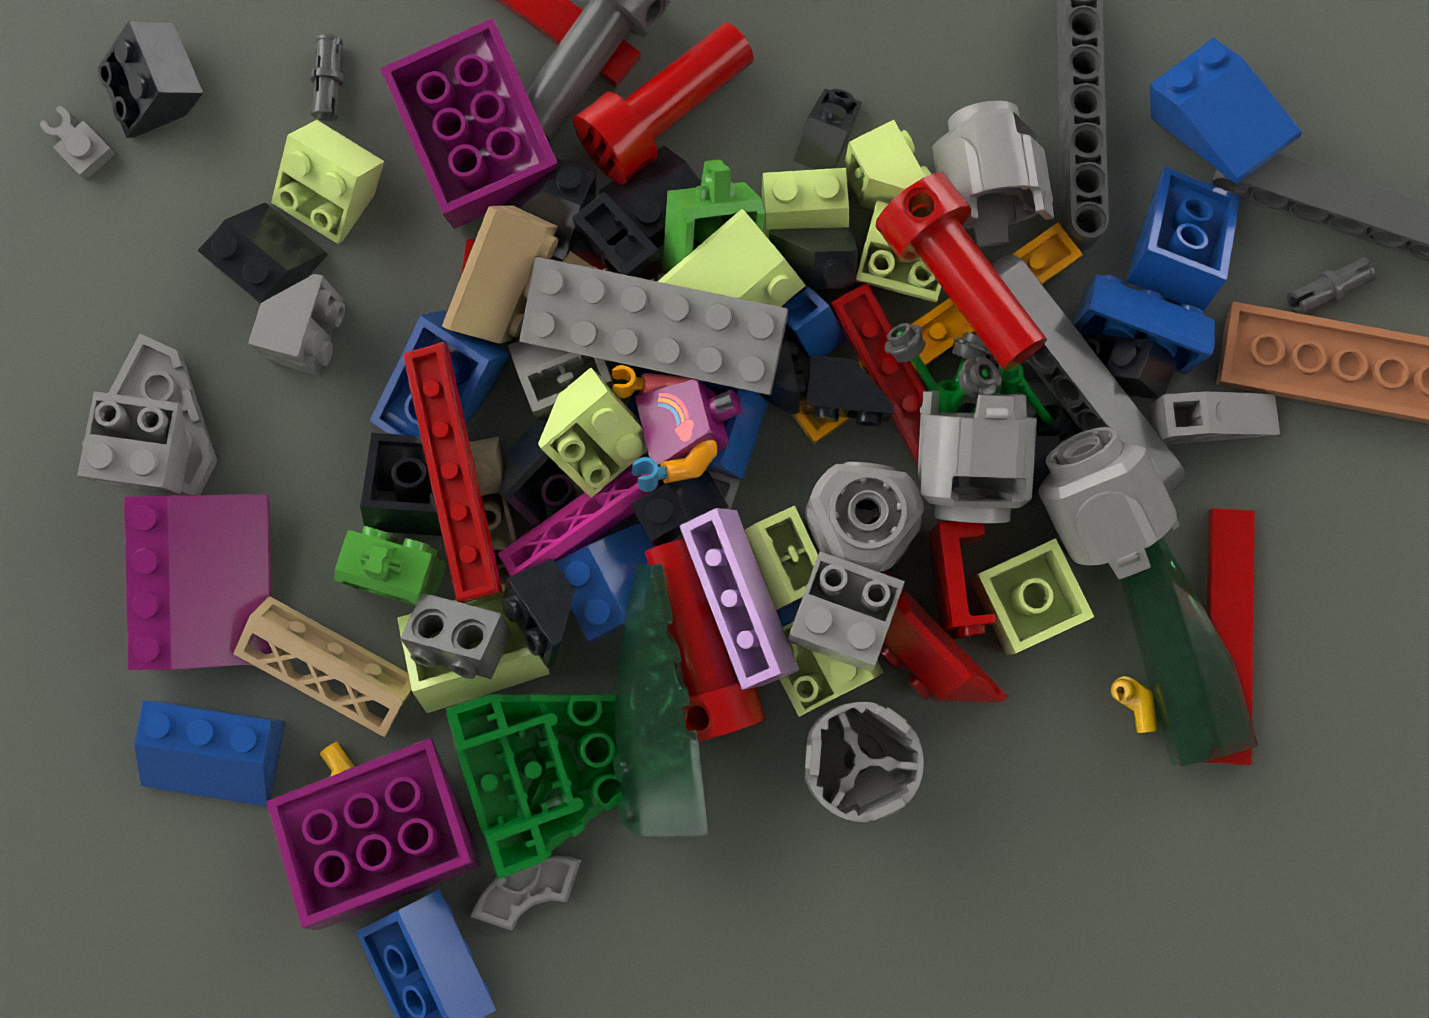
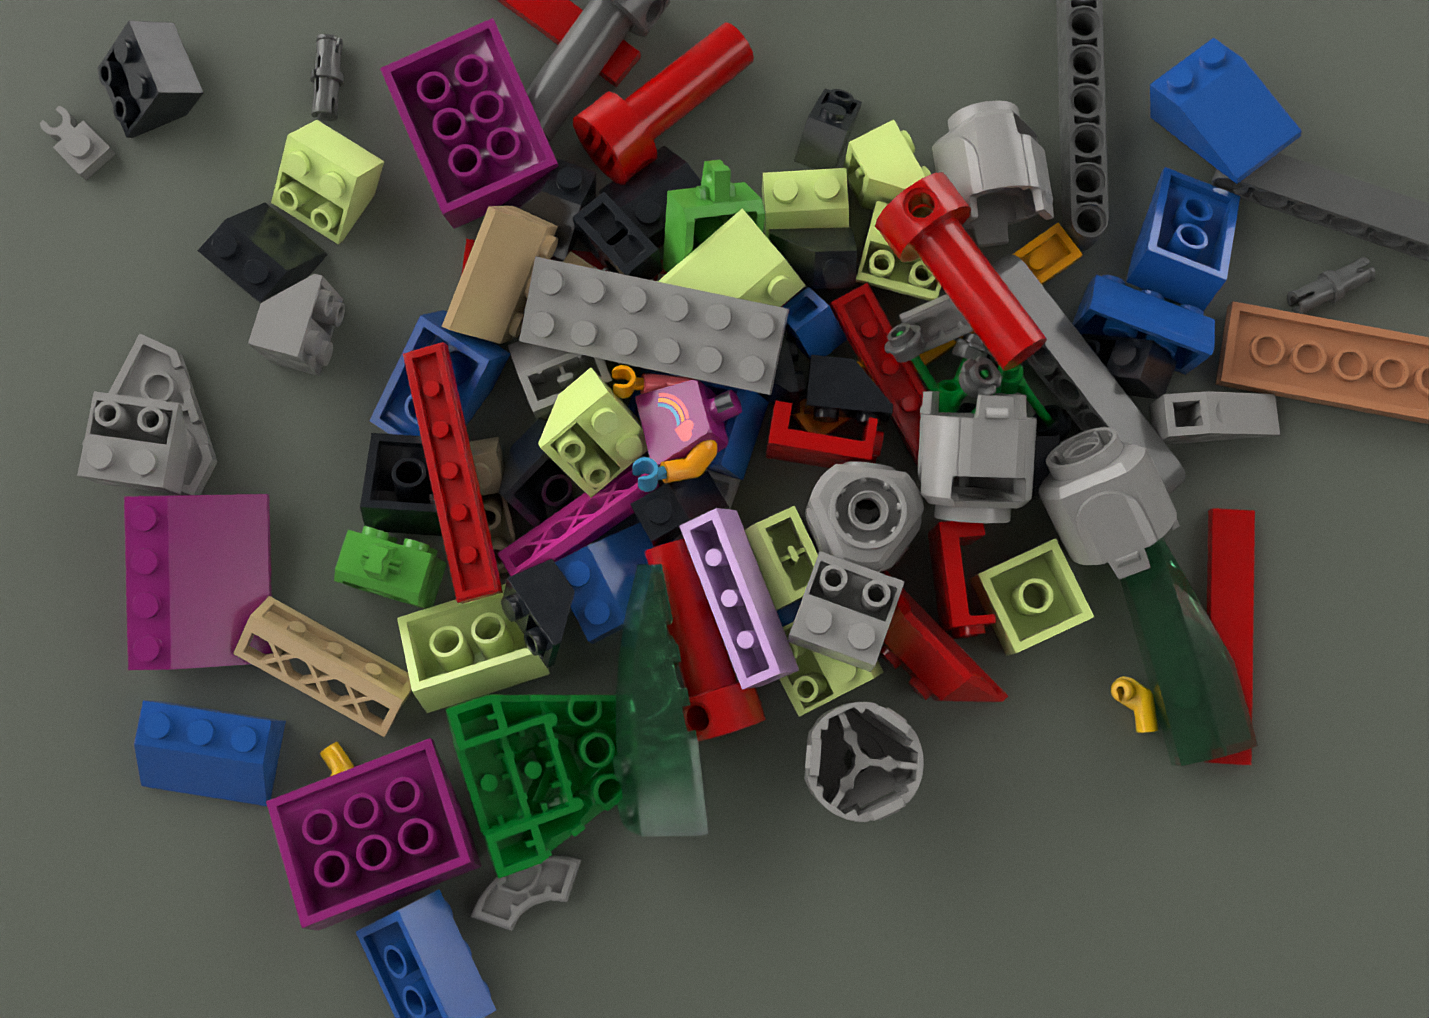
dark grey brick [400,593,512,679] -> none
none -> red panel [766,400,884,468]
none -> light grey plate [899,294,974,355]

